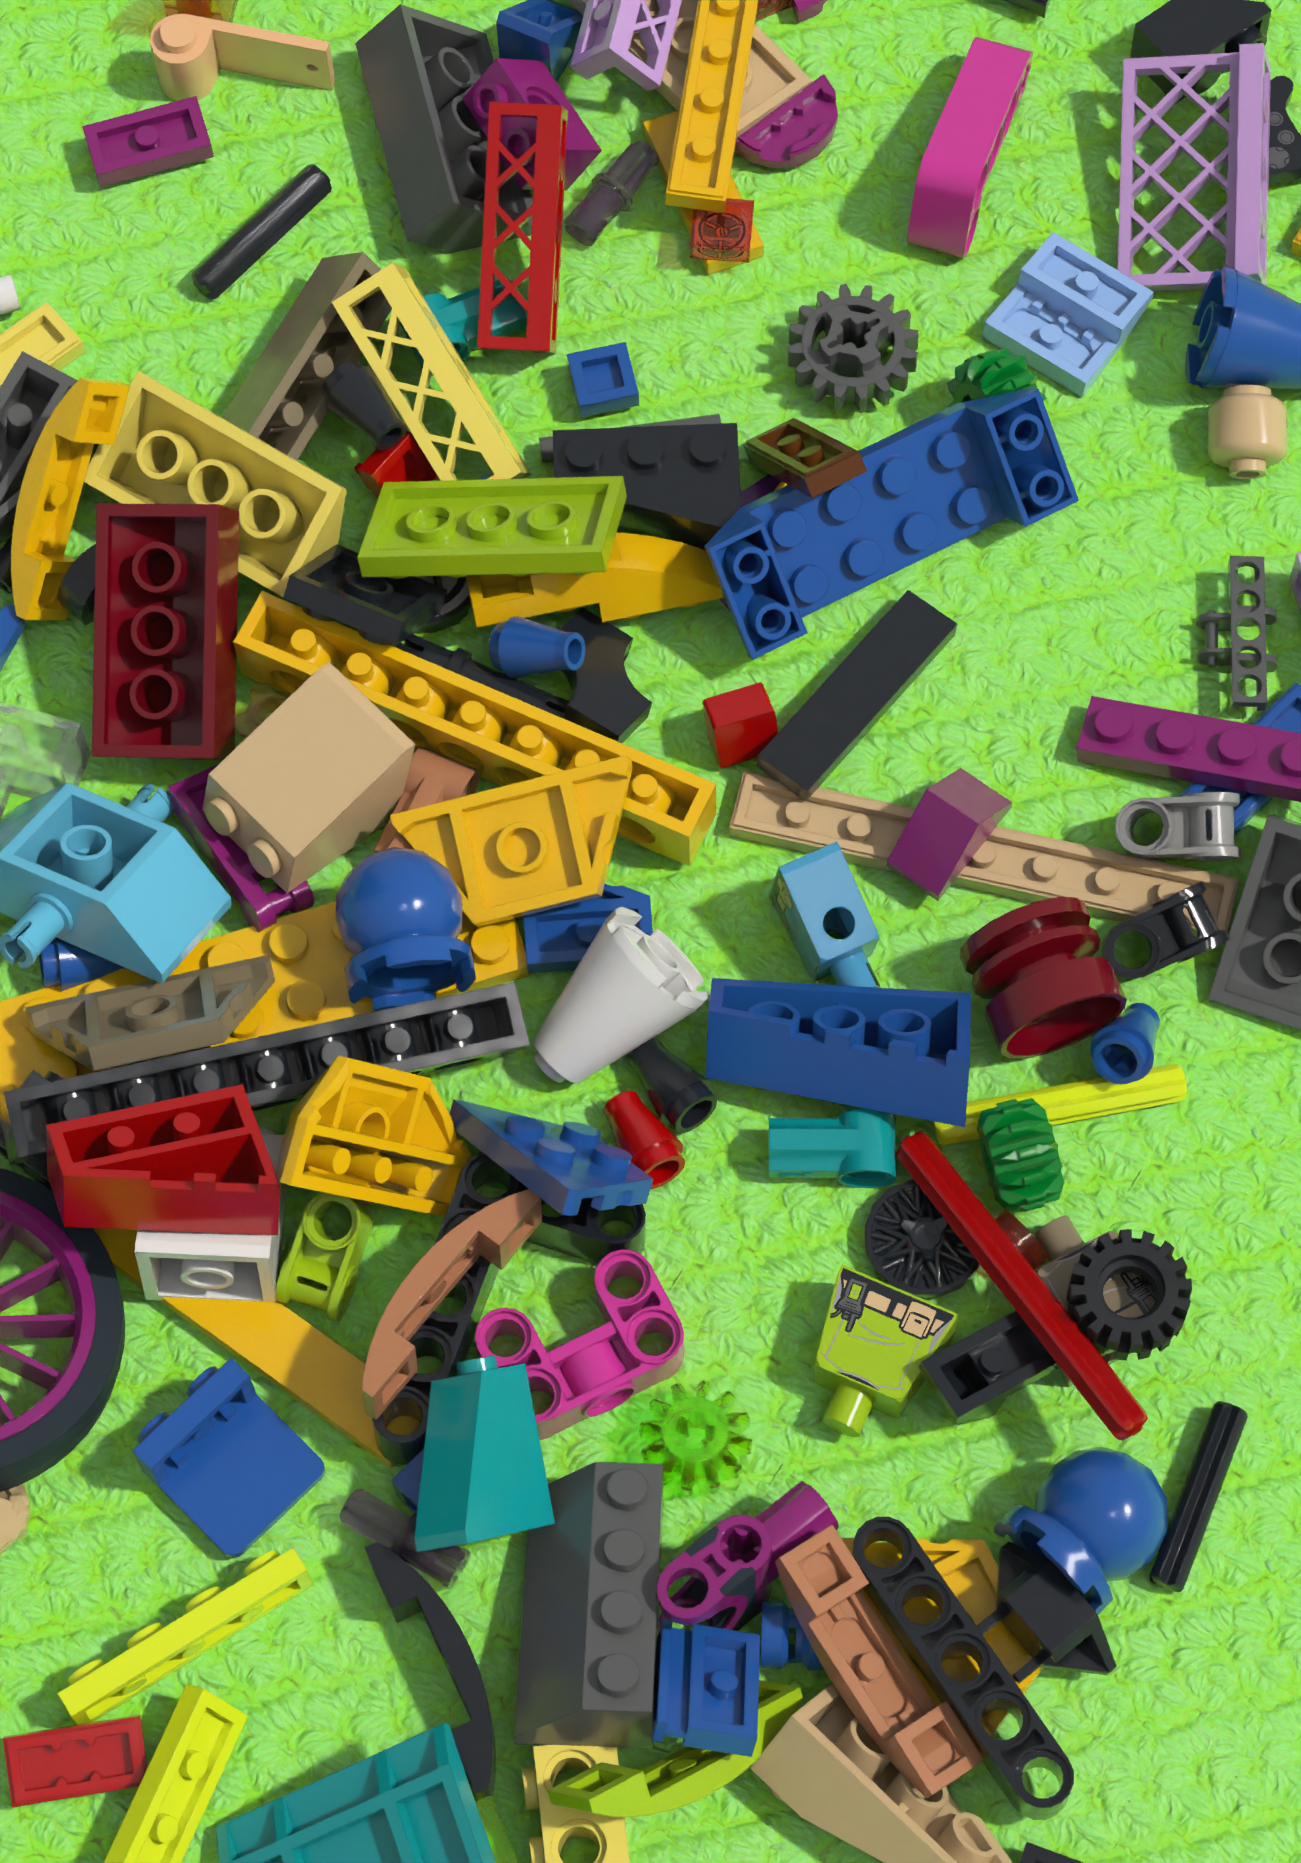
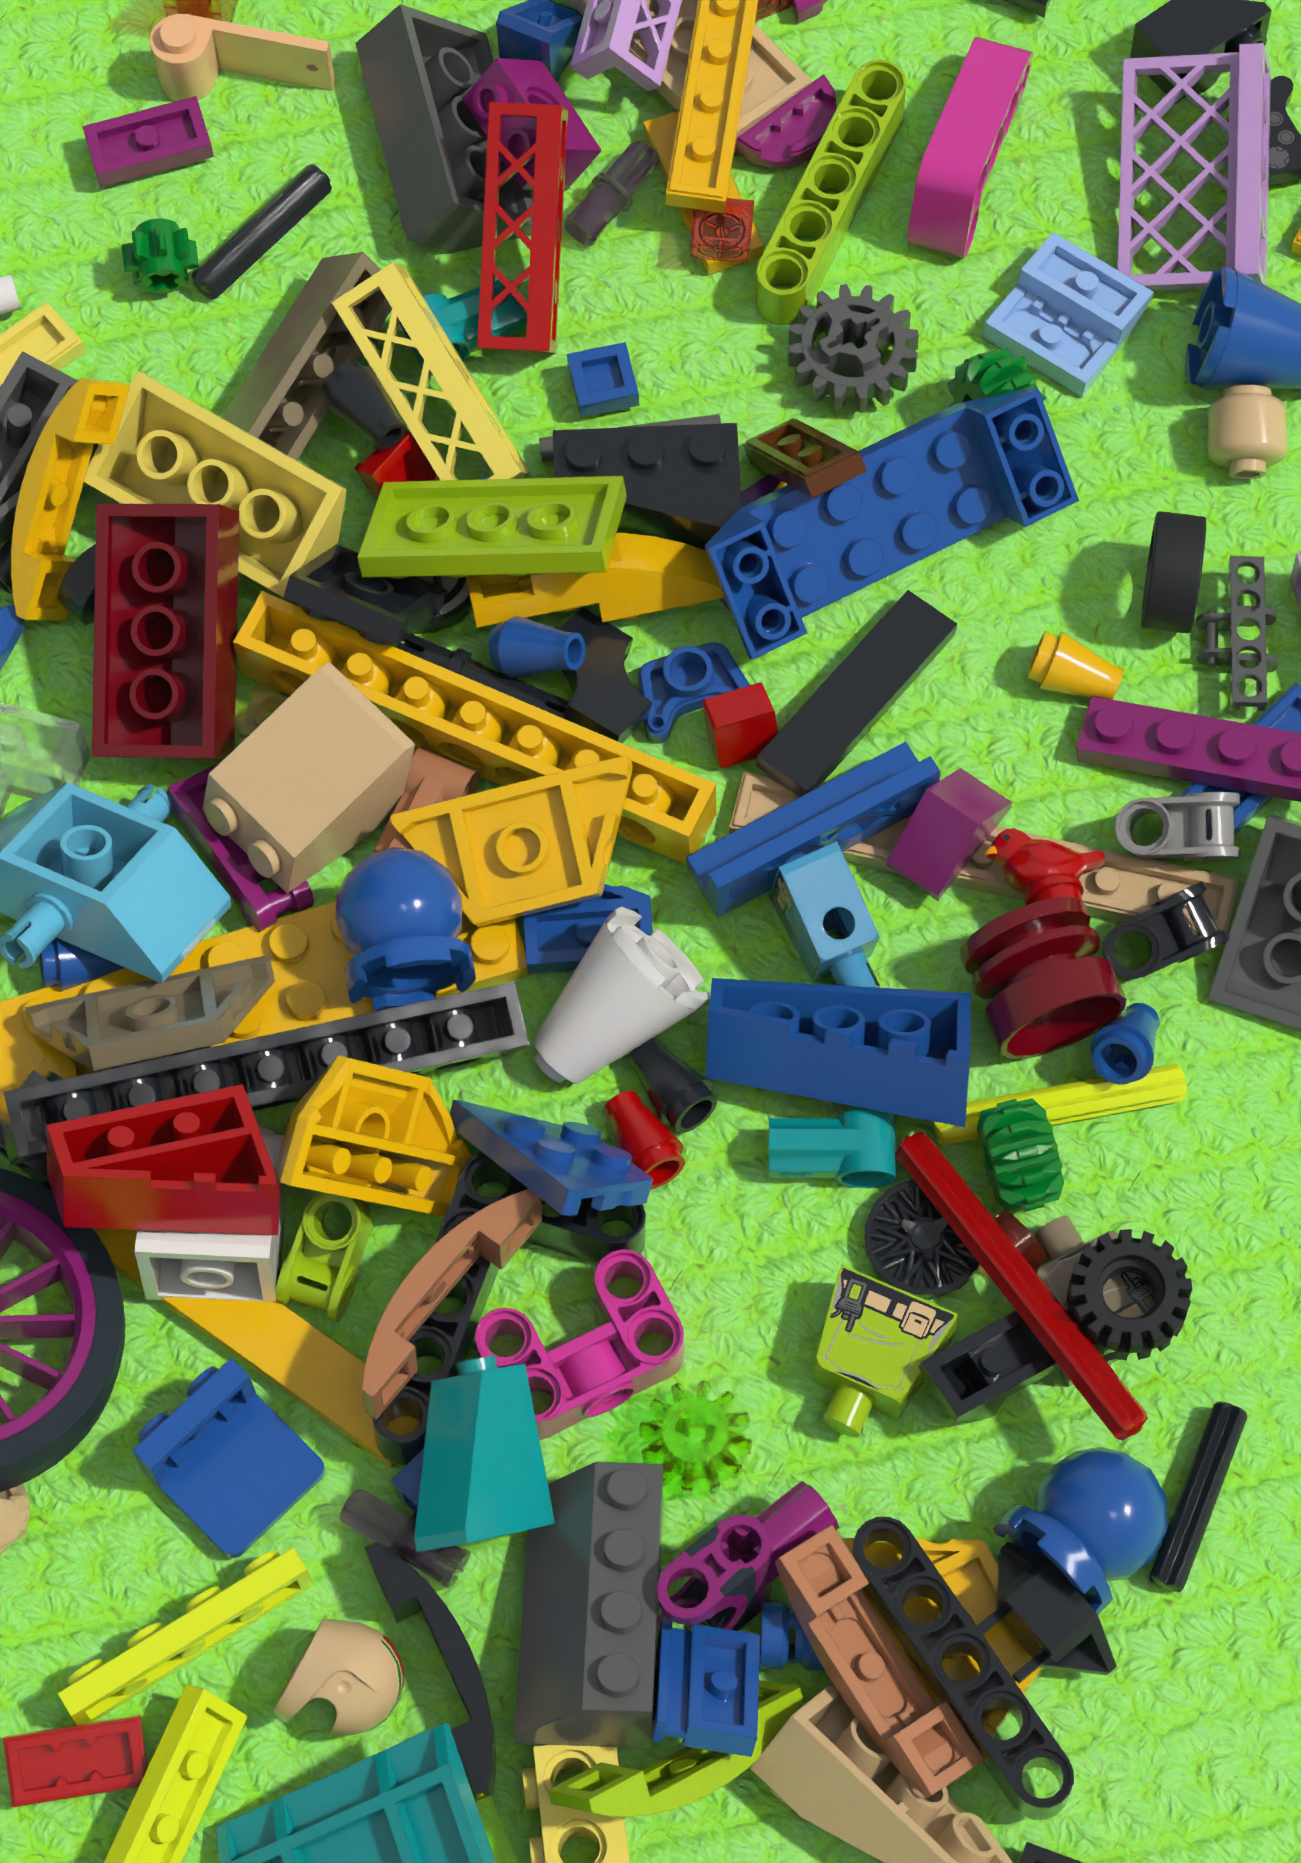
none -> green gear [121,218,199,294]
none -> tan helmet [272,1618,404,1735]
none -> blue piece [638,642,750,744]
none -> blue fence [686,742,940,918]
none -> lime beam [756,59,906,325]
none -> red animal [984,828,1105,905]
none -> yellow cone [1026,631,1124,700]
none -> black tyre [1141,511,1207,633]

